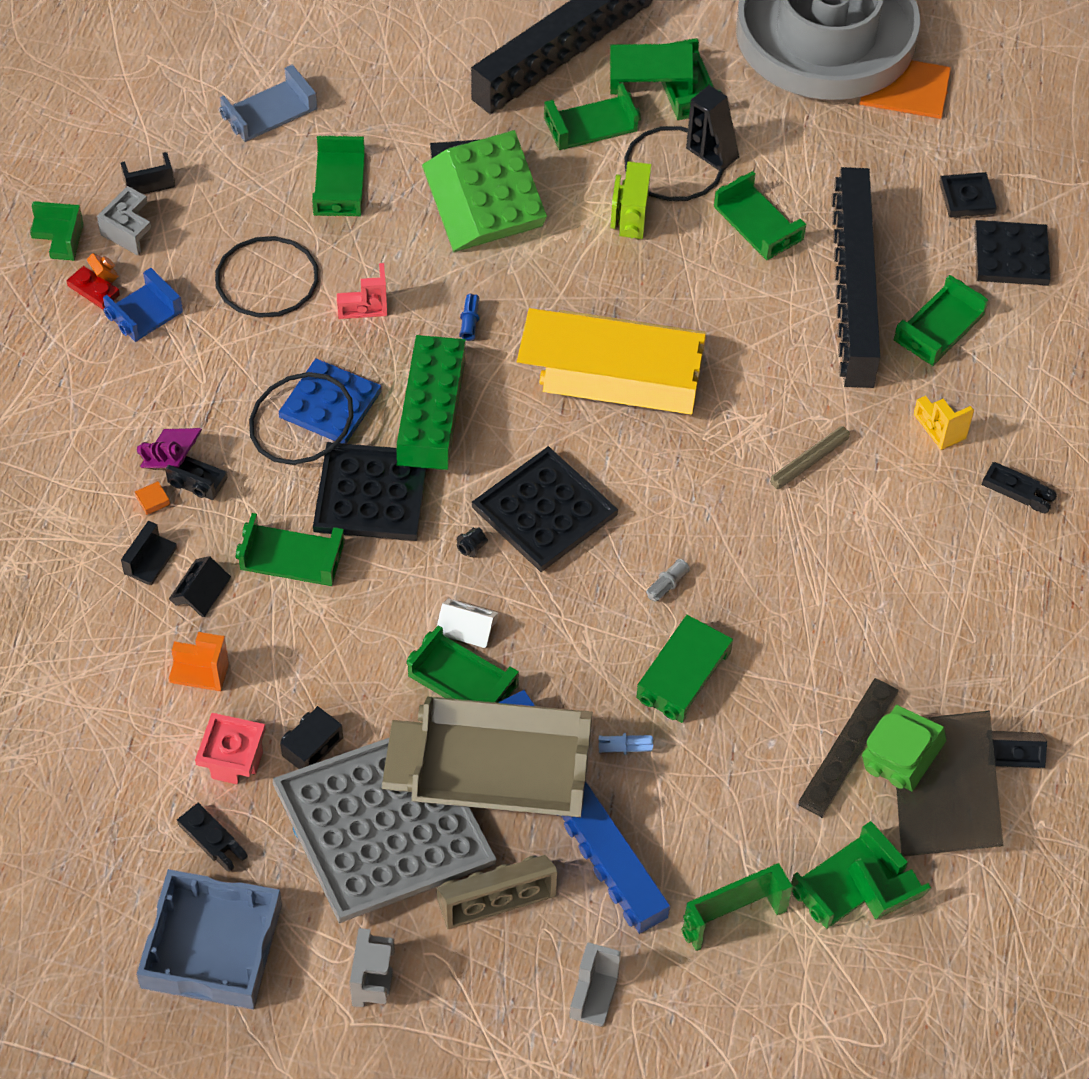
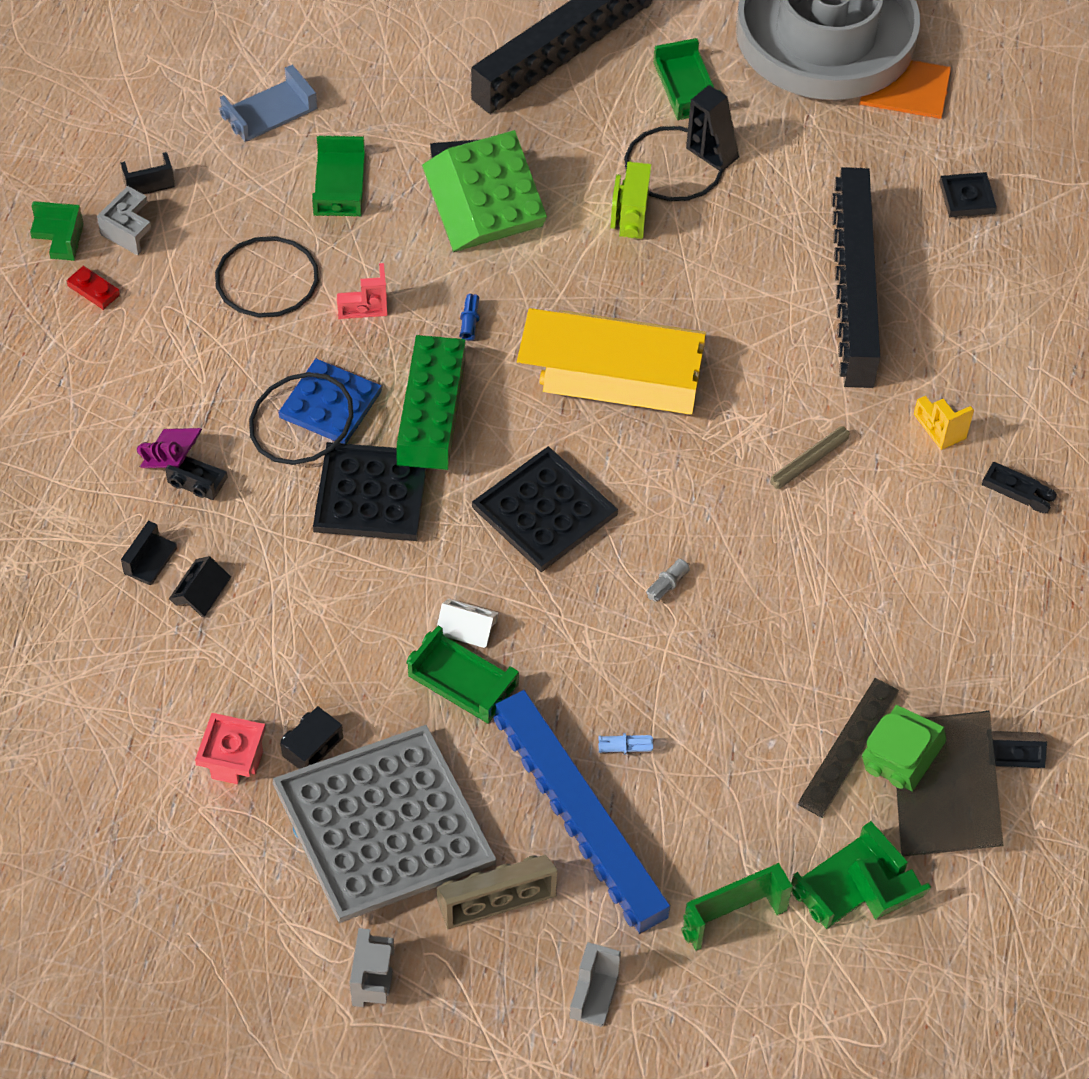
orange plate [87,253,119,283] -> none
blue panel [103,268,183,342] -> none
orange tile [135,481,170,515] -> none
sand blue tile [136,869,282,1010] -> none
orange panel [169,632,229,691] -> none
black hinge [177,802,248,872] -> none
green panel [235,513,345,586] -> none
dark tan panel [382,696,592,817] -> none
black hose [457,527,488,557] -> none
green panel [544,83,641,151] -> none
green panel [610,44,698,95] -> none
green panel [636,614,733,723] -> none
green panel [714,171,806,261] -> none
green panel [894,275,988,366] -> none
black plate [974,220,1051,286] -> none

